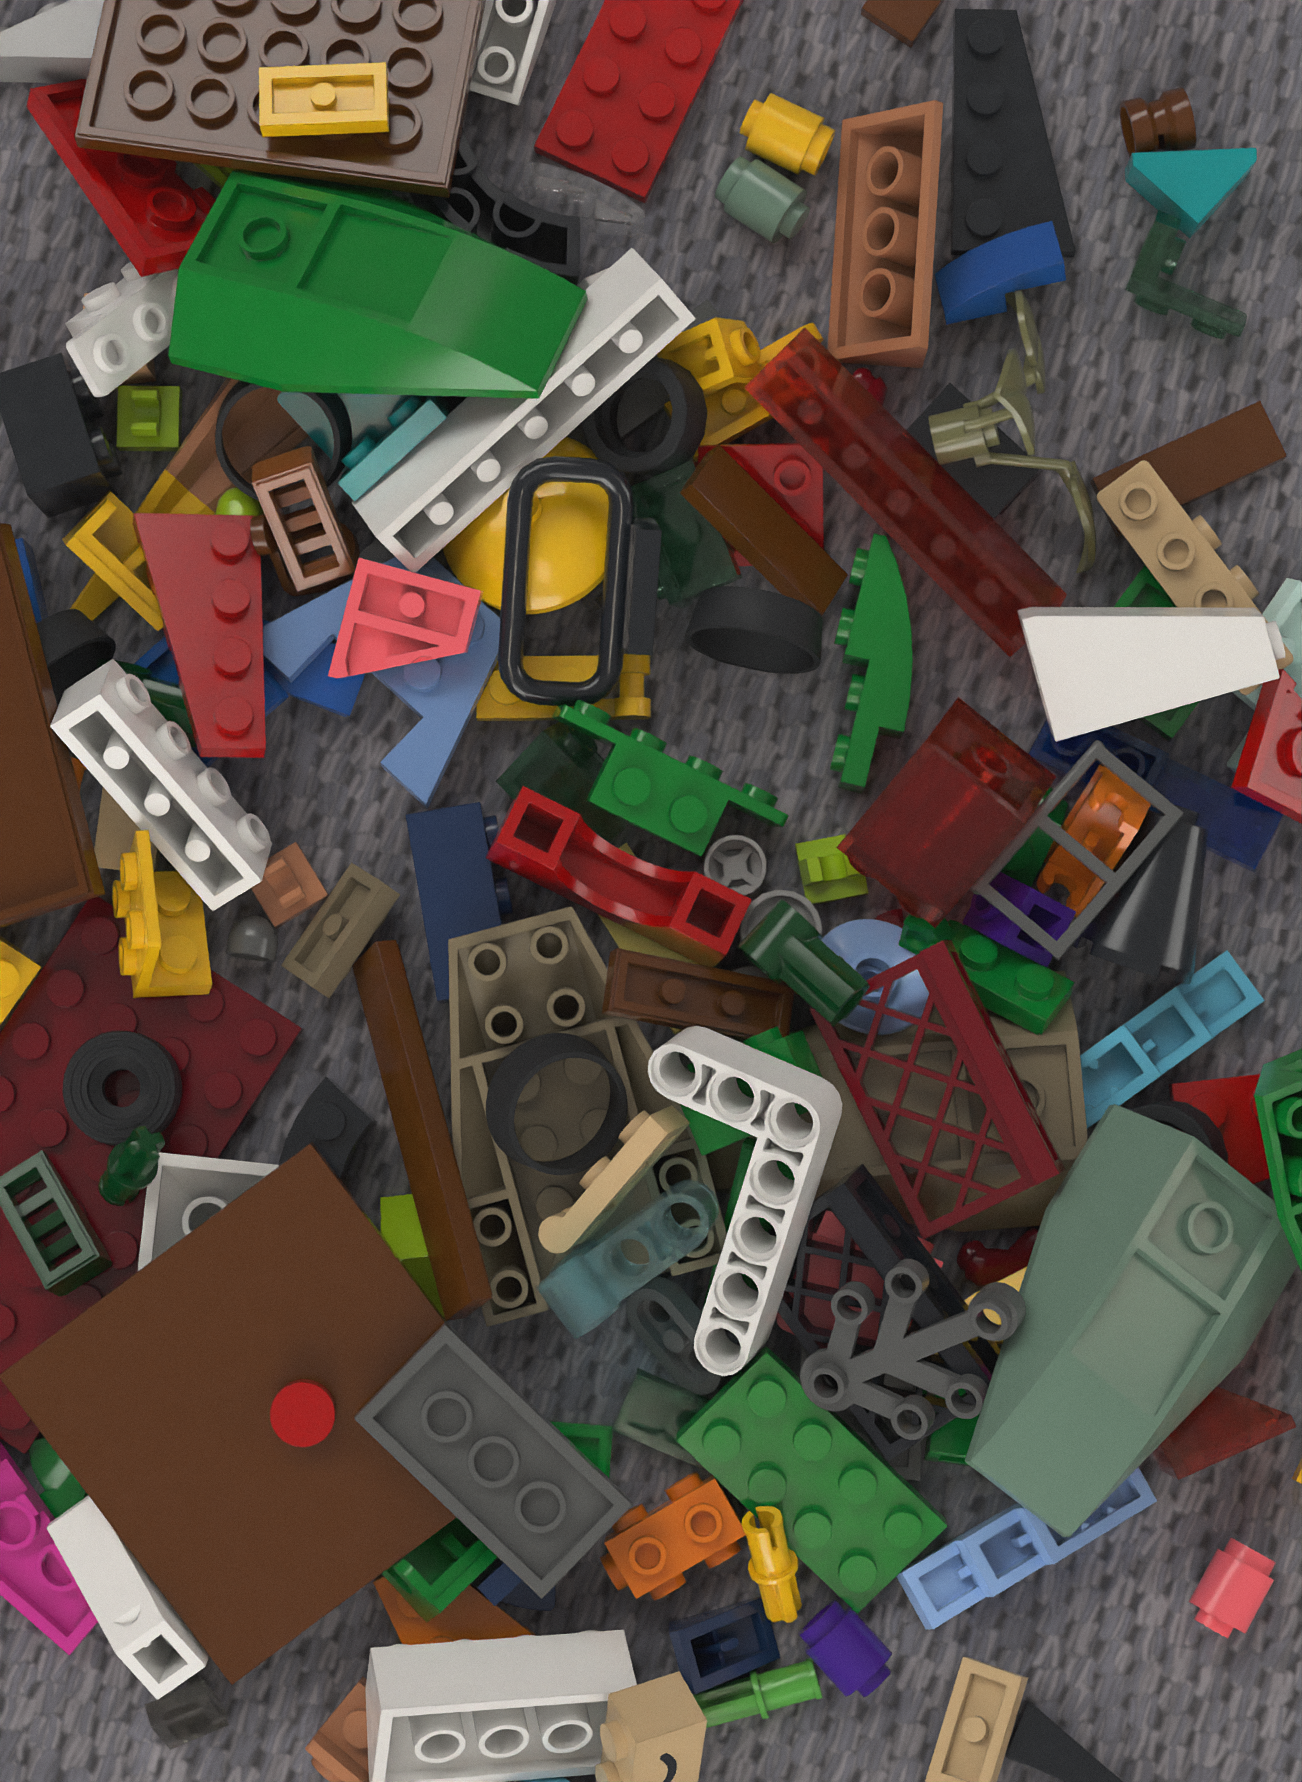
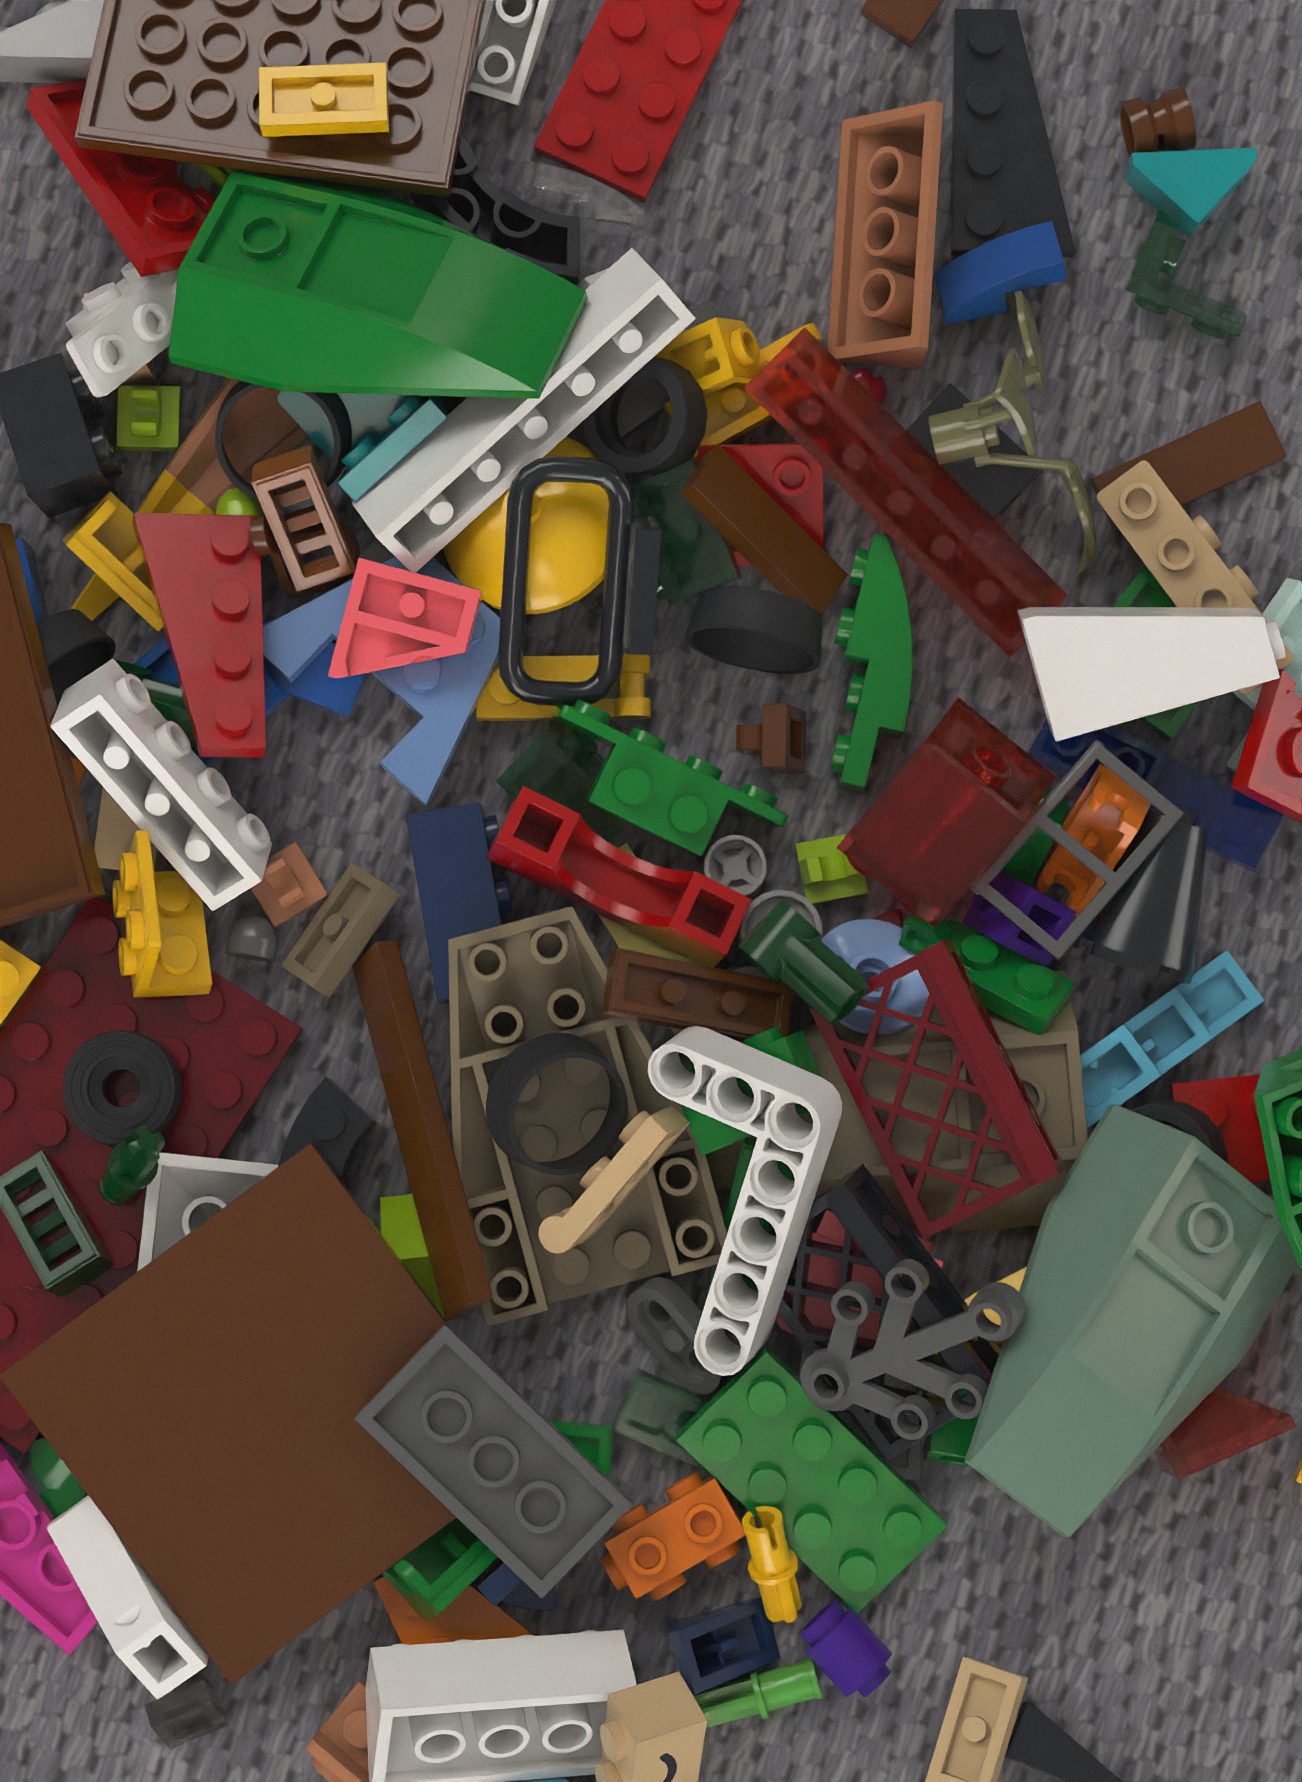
red tile [270,1379,336,1447] -> none
clear light blue piece [536,1180,719,1340] -> none
sand green brick [715,156,810,244] -> none
yellow brick [739,93,836,176] -> none
light blue slope [896,1467,1157,1630] -> none
dark red arm [956,1226,1038,1286] -> none
coral brick [1189,1538,1276,1638] -> none
none -> reddish brown tile [736,704,806,774]

